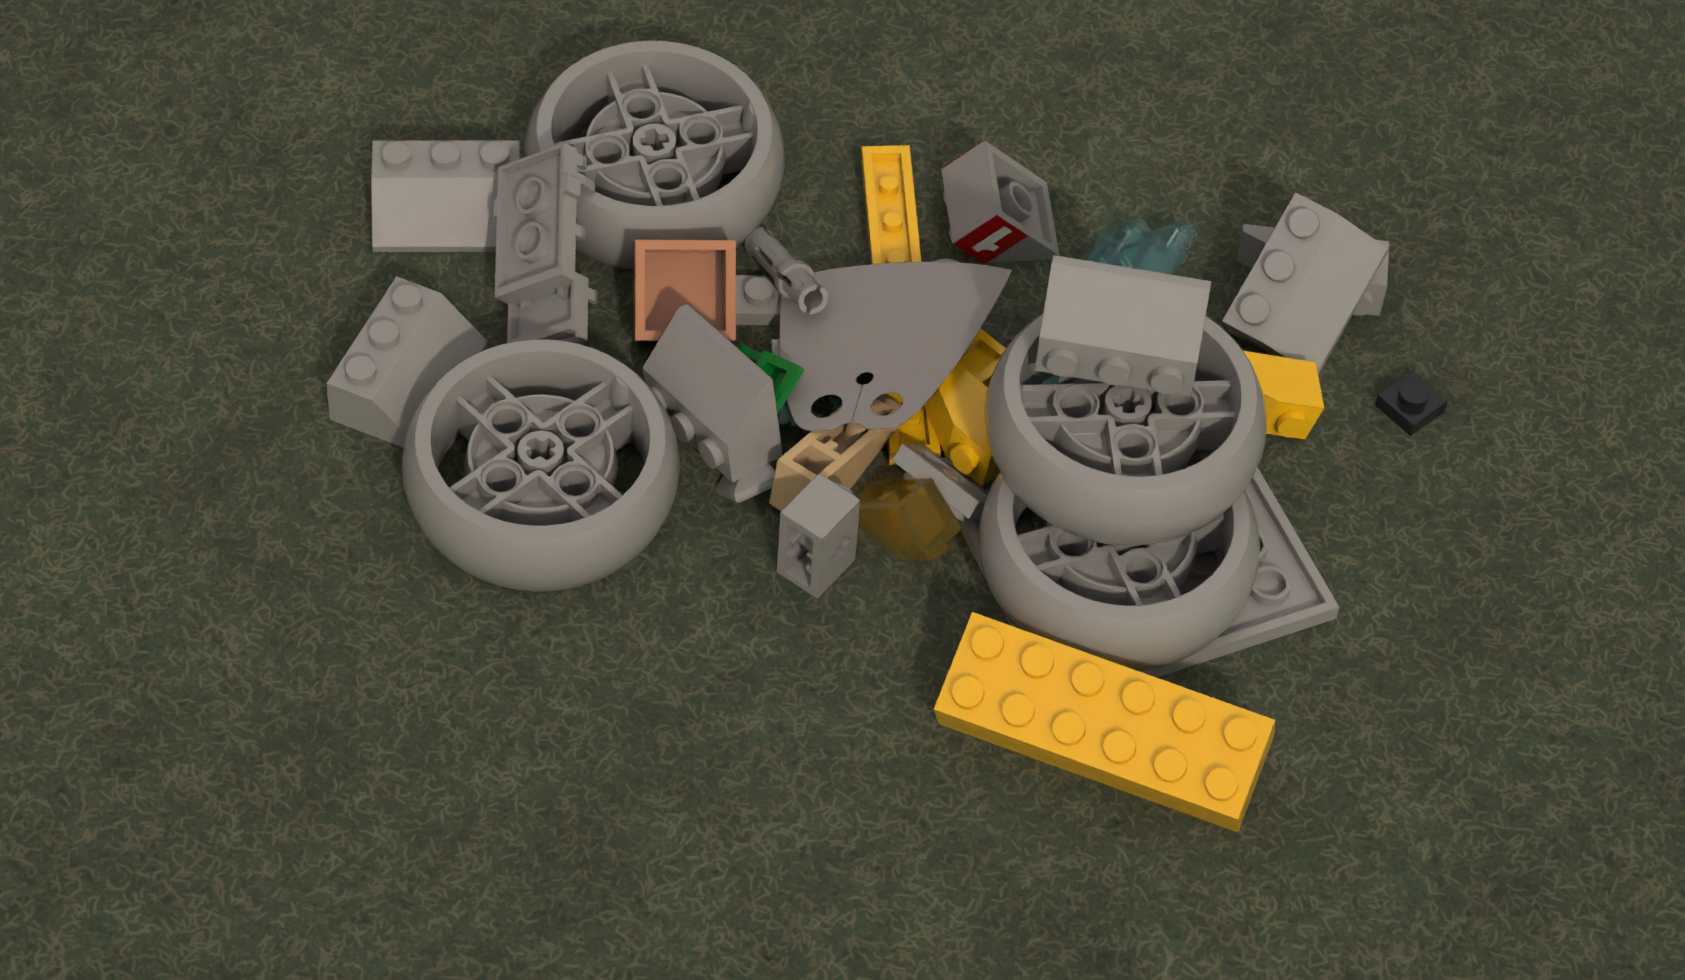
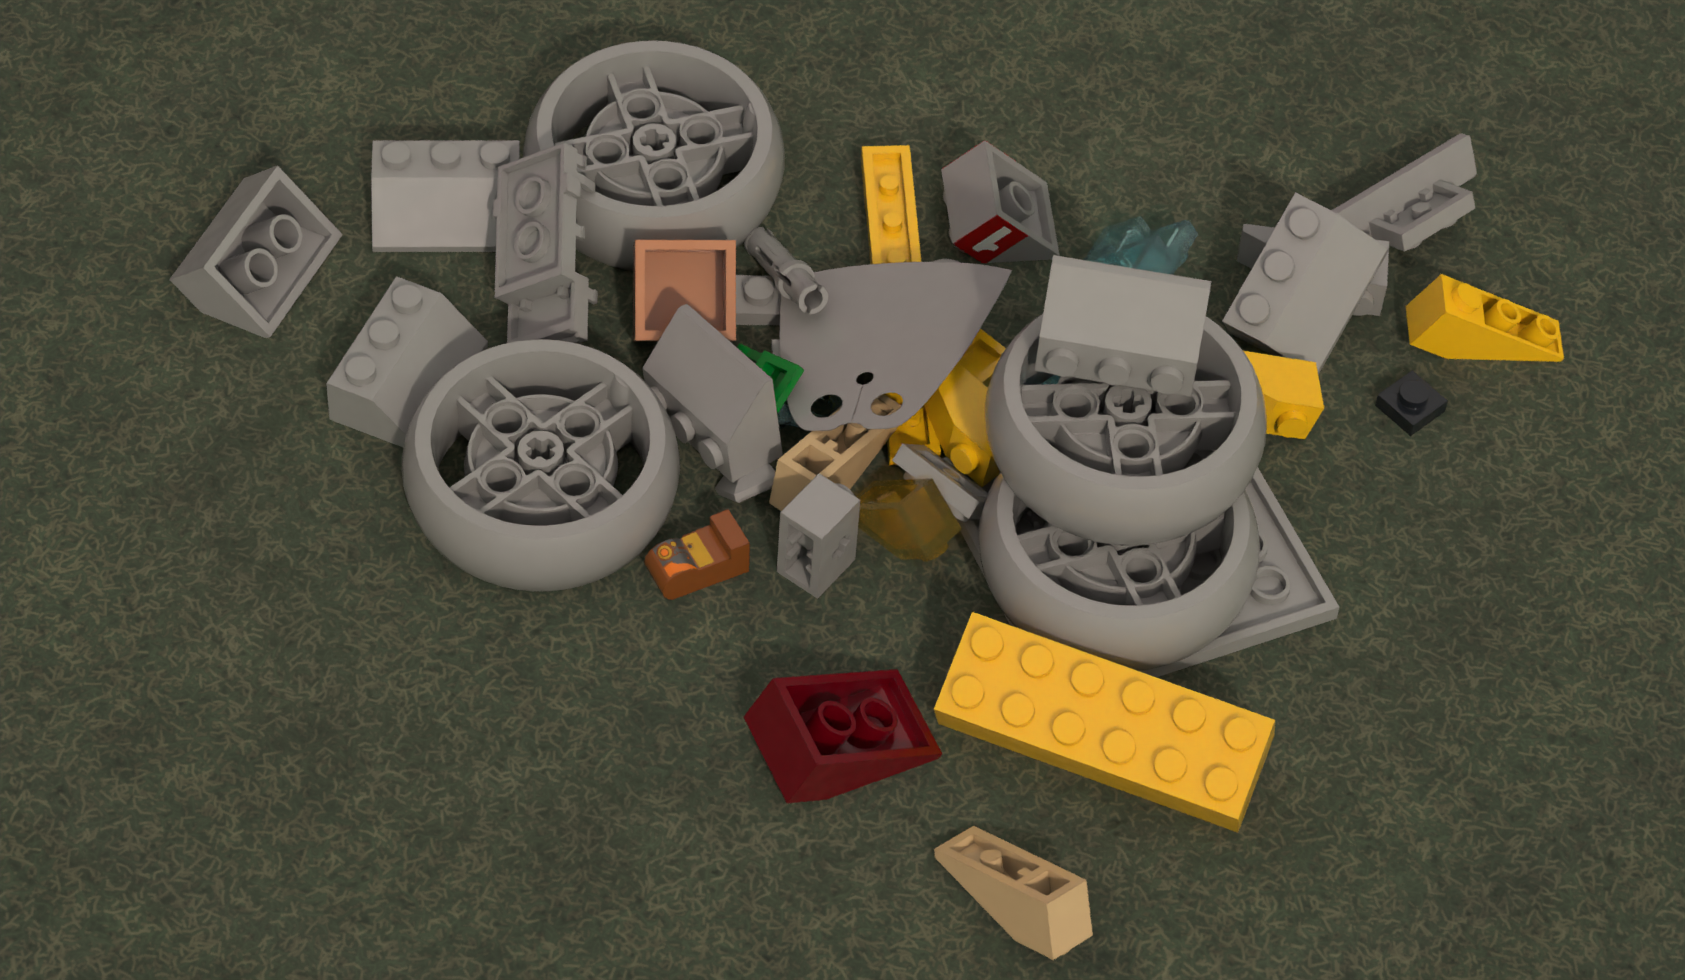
none -> light grey slope [169,165,343,338]
none -> dark orange leg [644,509,750,600]
none -> dark red slope [744,669,942,803]
none -> tan slope [934,826,1093,960]
none -> light grey bracket [1331,133,1477,252]
none -> yellow slope [1405,274,1564,362]

